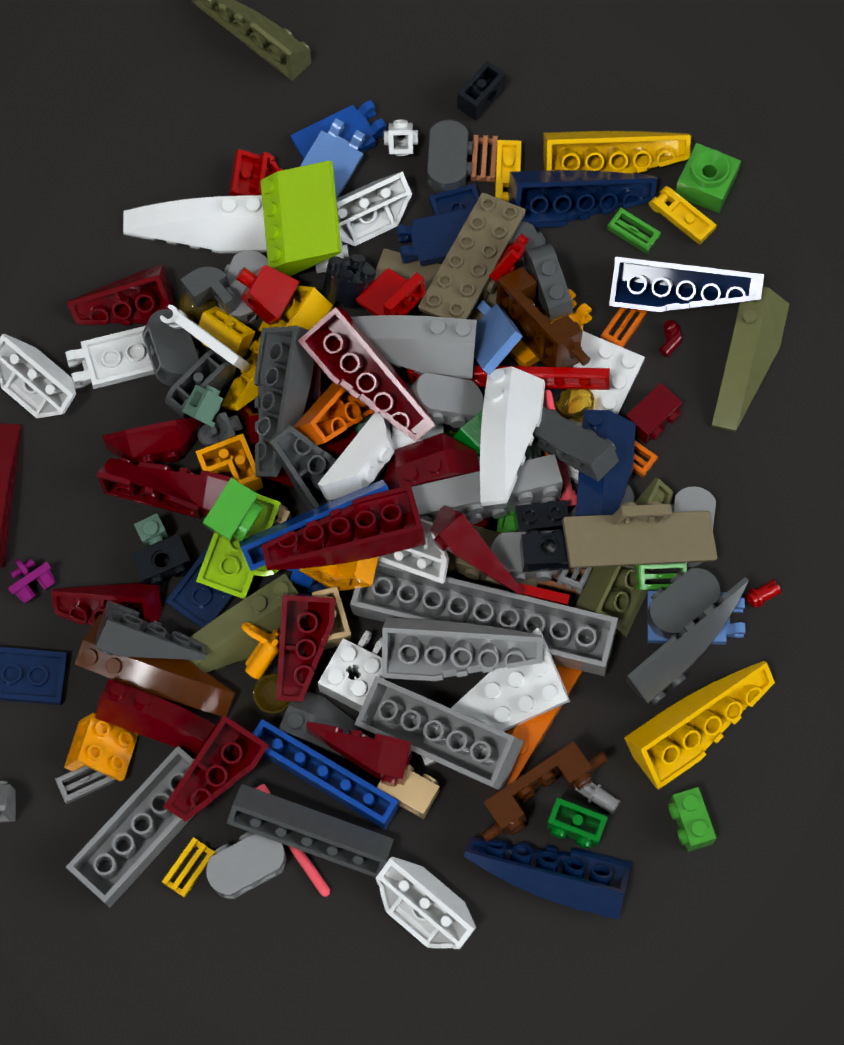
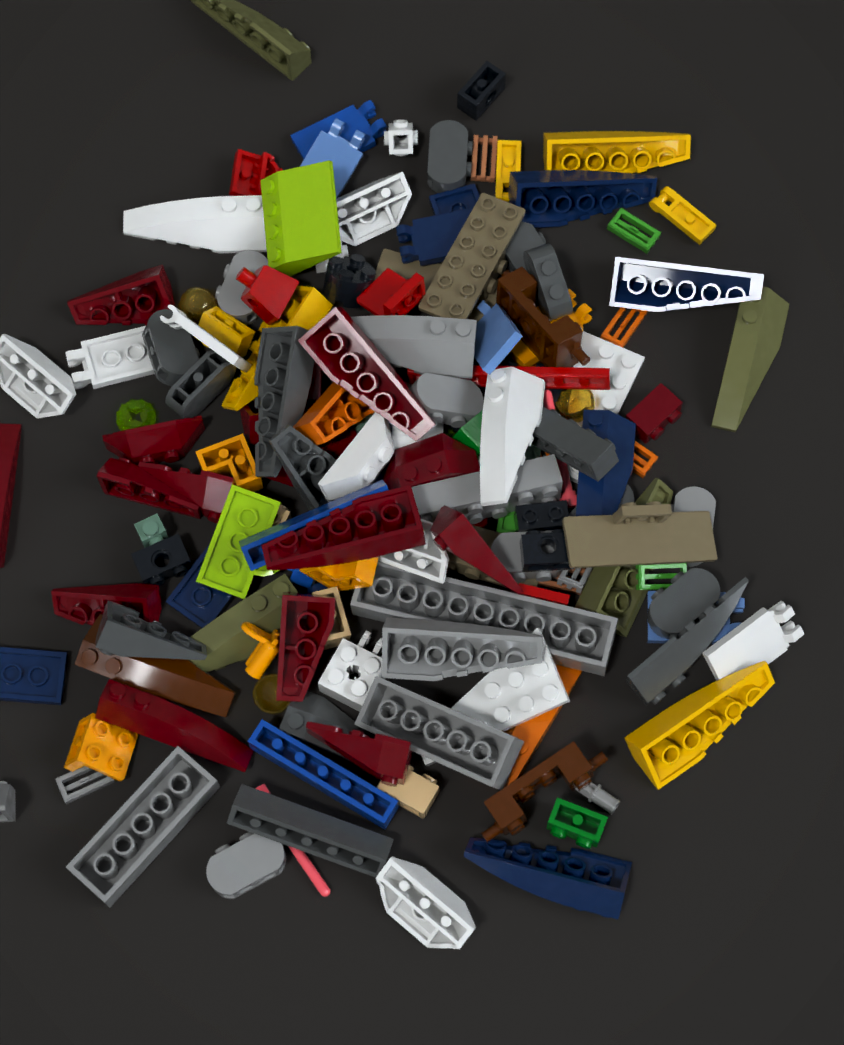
magenta hips [8,558,55,604] -> none
yellow tile [162,837,216,898] -> none
dark red wedge [163,715,269,822] -> none
dark grey brick [180,267,236,315] -> none
sand green brick [182,385,223,427] -> none
dark grey hips [197,412,243,446] -> none
bright green piece [203,478,264,542] -> none
red wing [489,233,529,282] -> none
dark red arm [659,320,682,358] -> none
bright green brick [668,787,717,852] -> none
bright green piece [675,143,741,214] -> none
red pin [746,580,781,608] -> none
none -> clear neon green gear [116,398,156,431]
none -> white tile [702,601,804,681]

